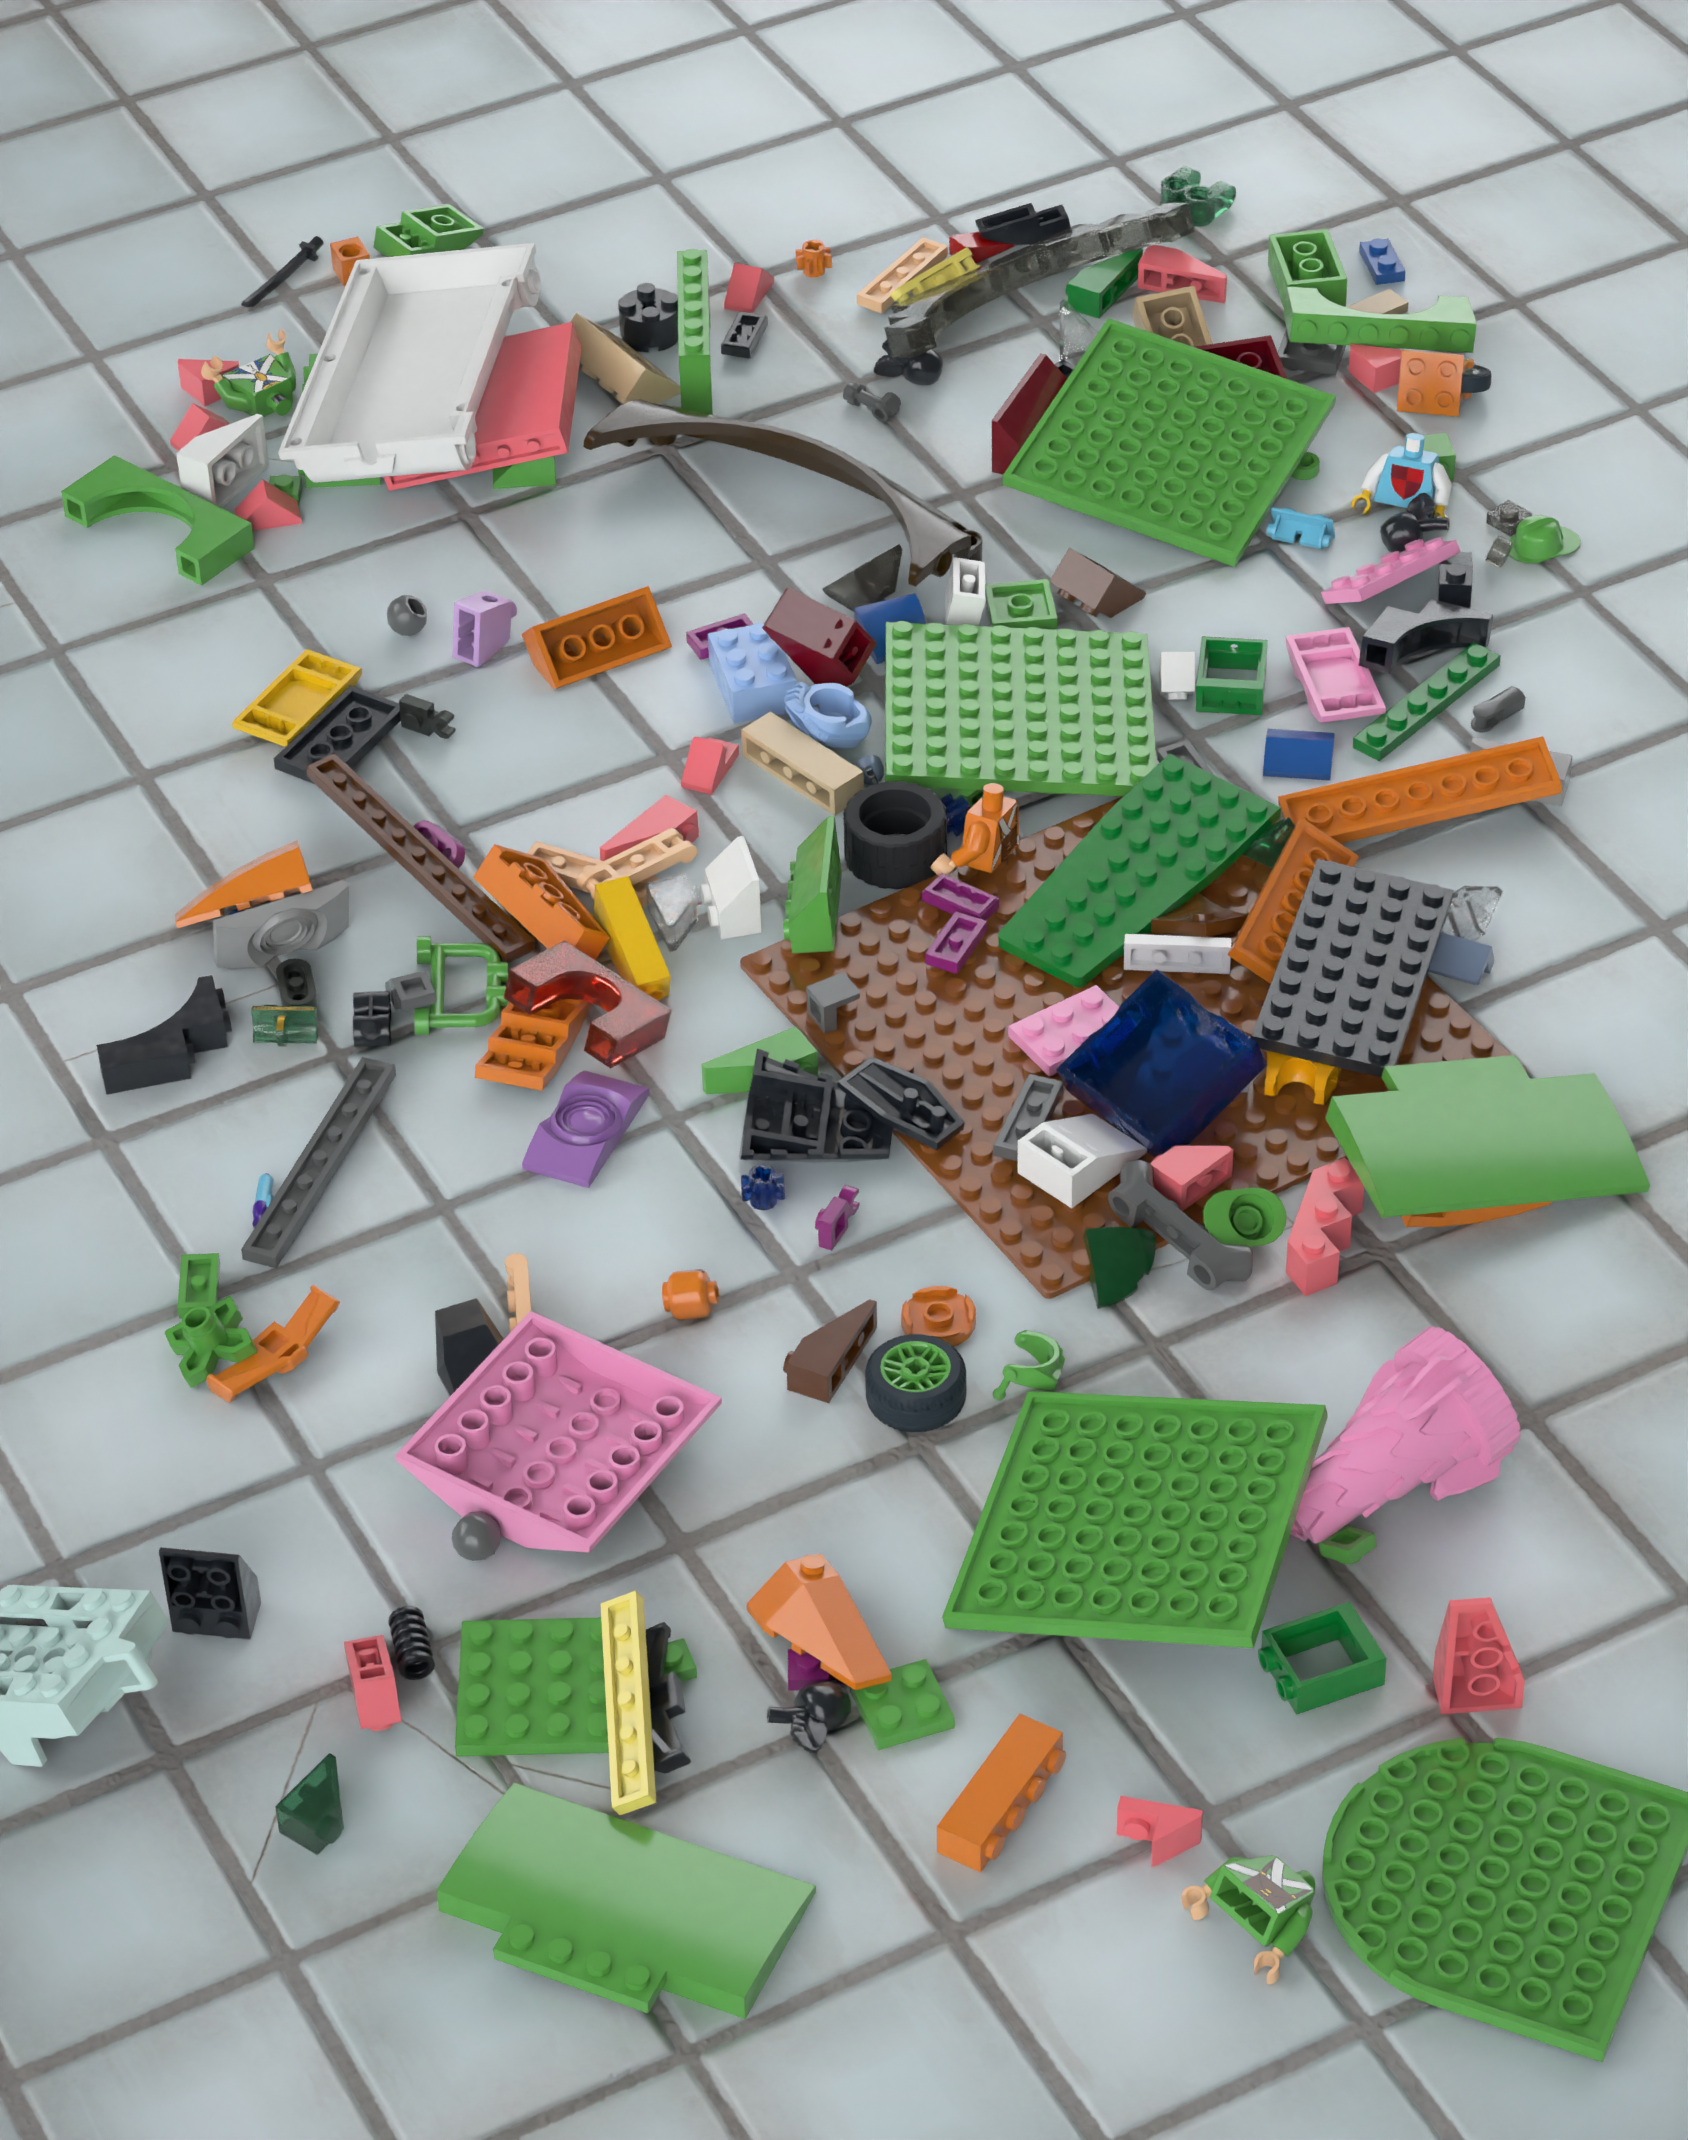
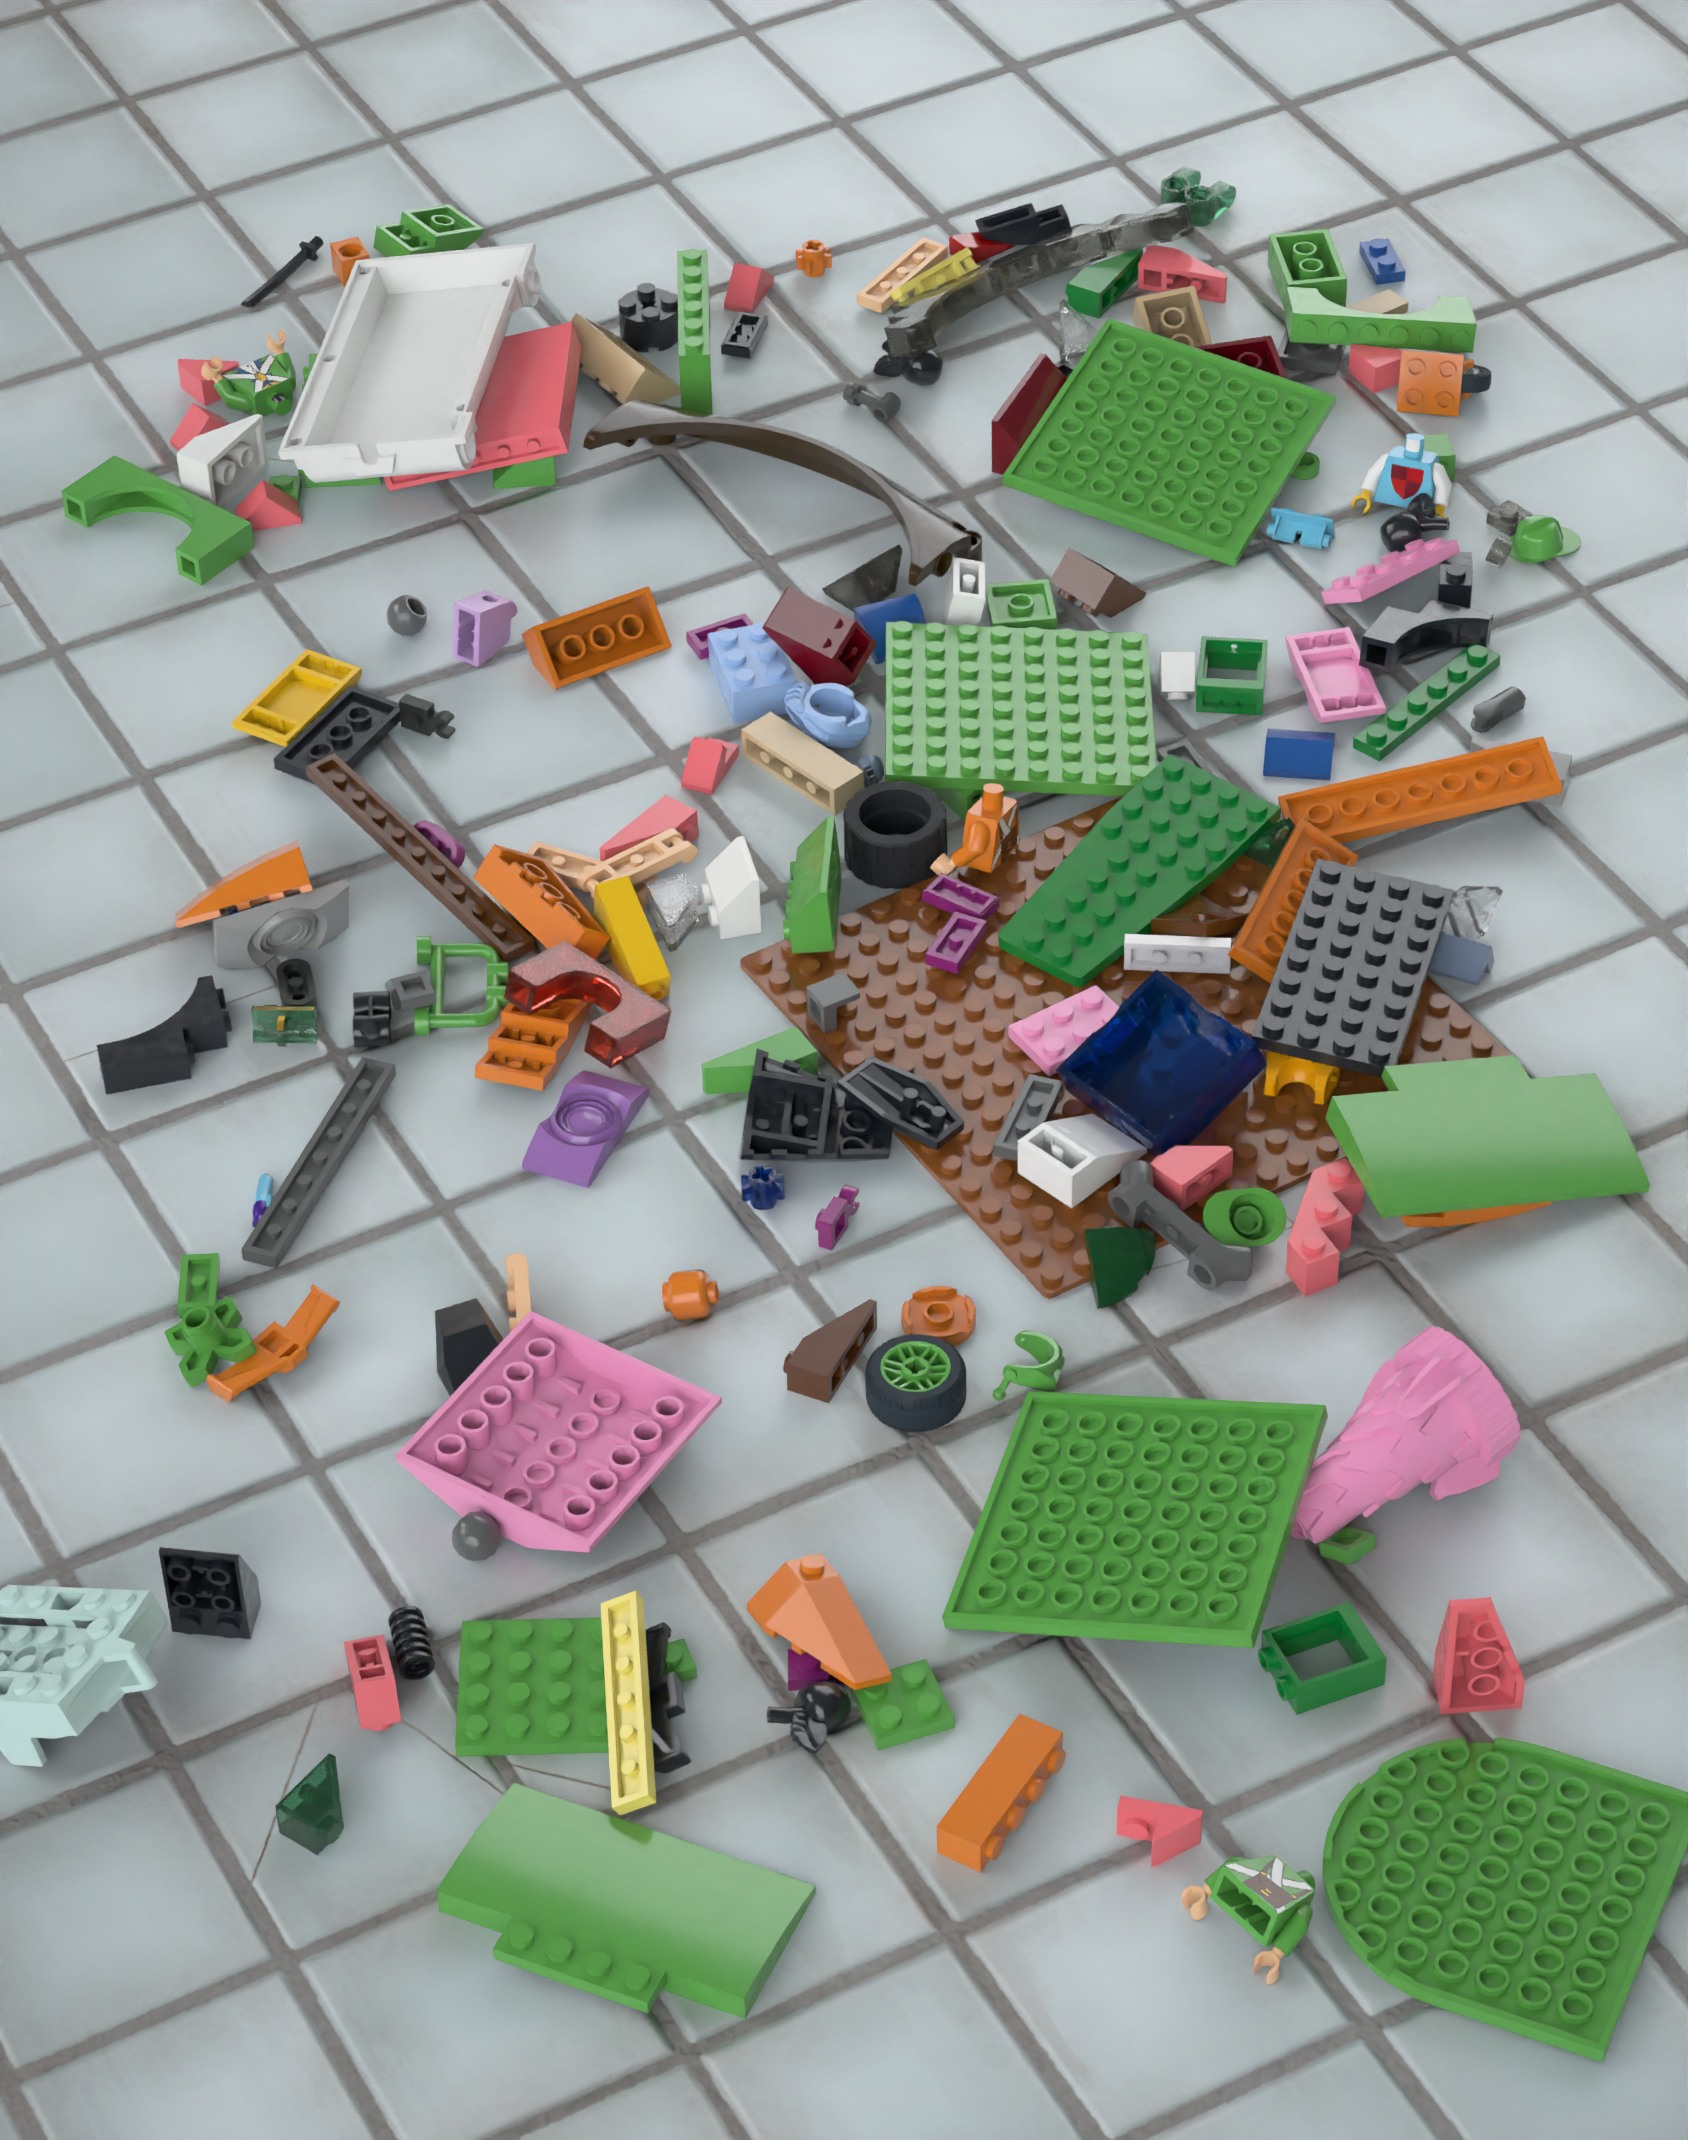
clear blue gear [941,793,971,837] -> none

